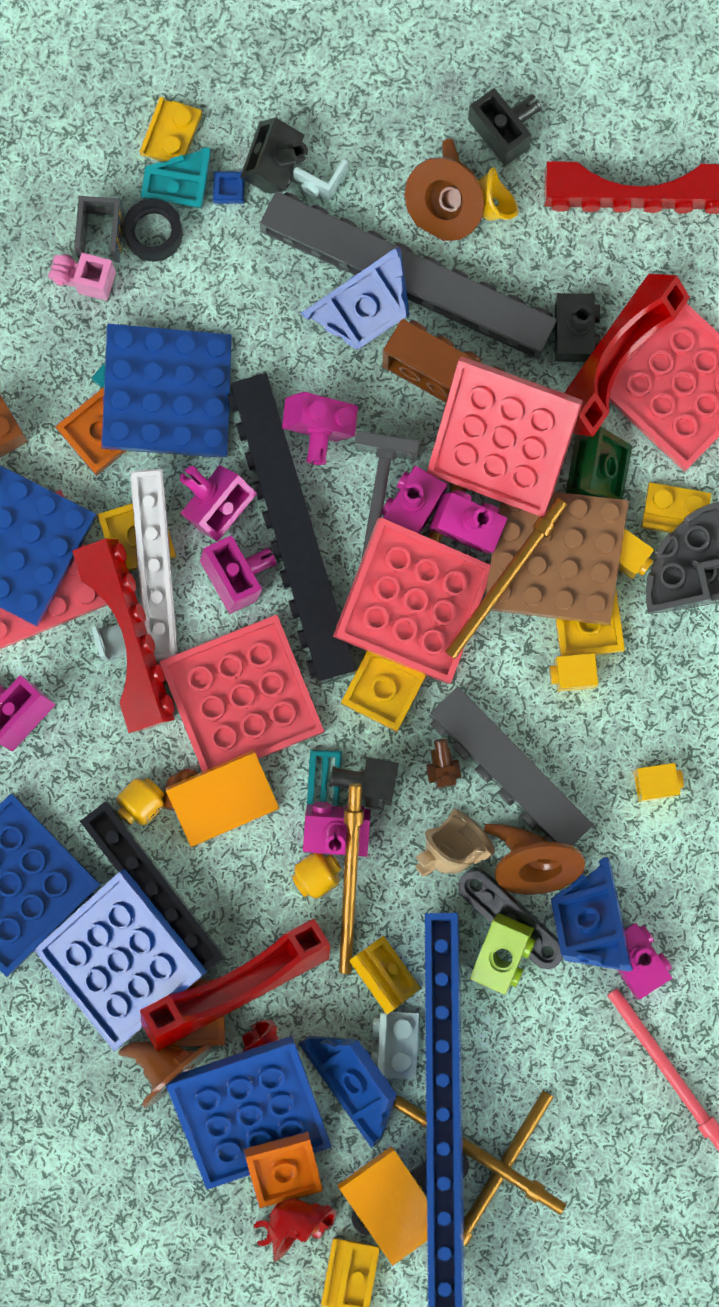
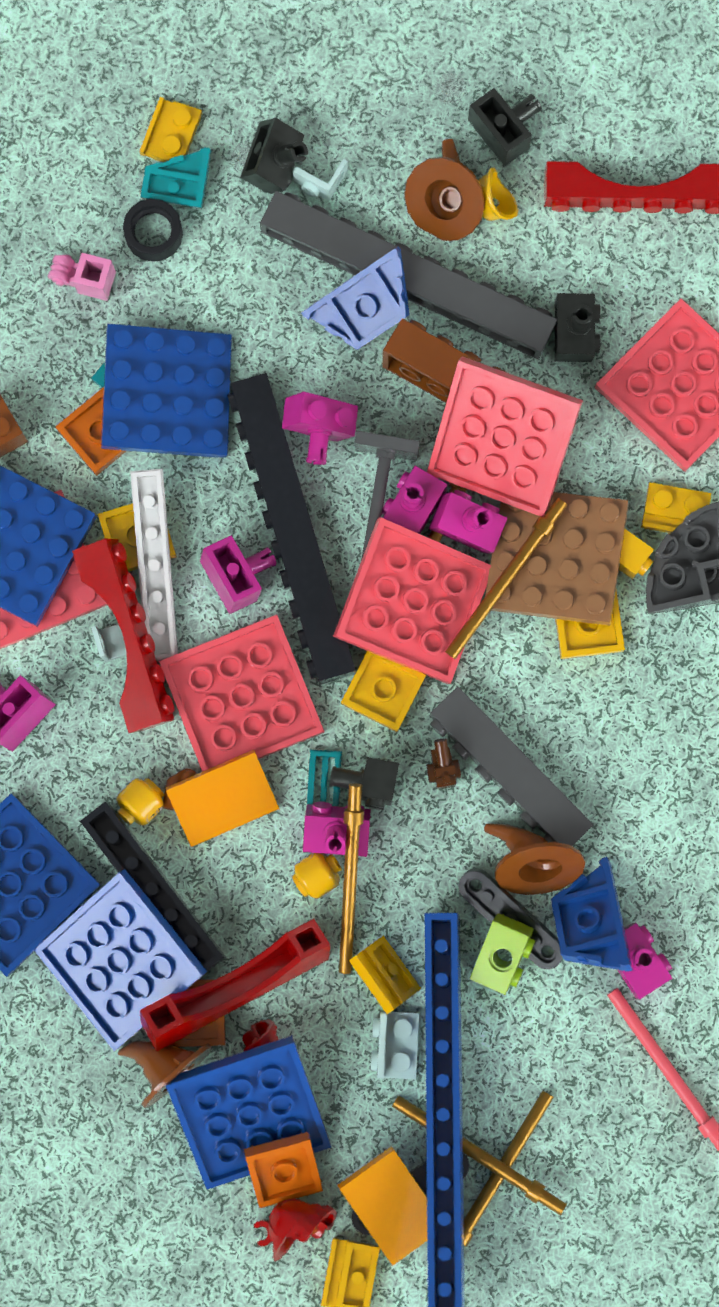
dark grey piece [74,196,124,263] -> none
dark pink brick [180,465,257,542] -> none
blue tile [213,172,244,204] -> none
blue wing [298,1036,397,1148] -> none
tan helmet [415,808,495,877] -> none
yellow brick [549,653,598,692] -> none
red arch [564,274,690,437] -> none
dark green bracket [566,426,632,500] -> none
yellow brick [633,763,684,802] -> none

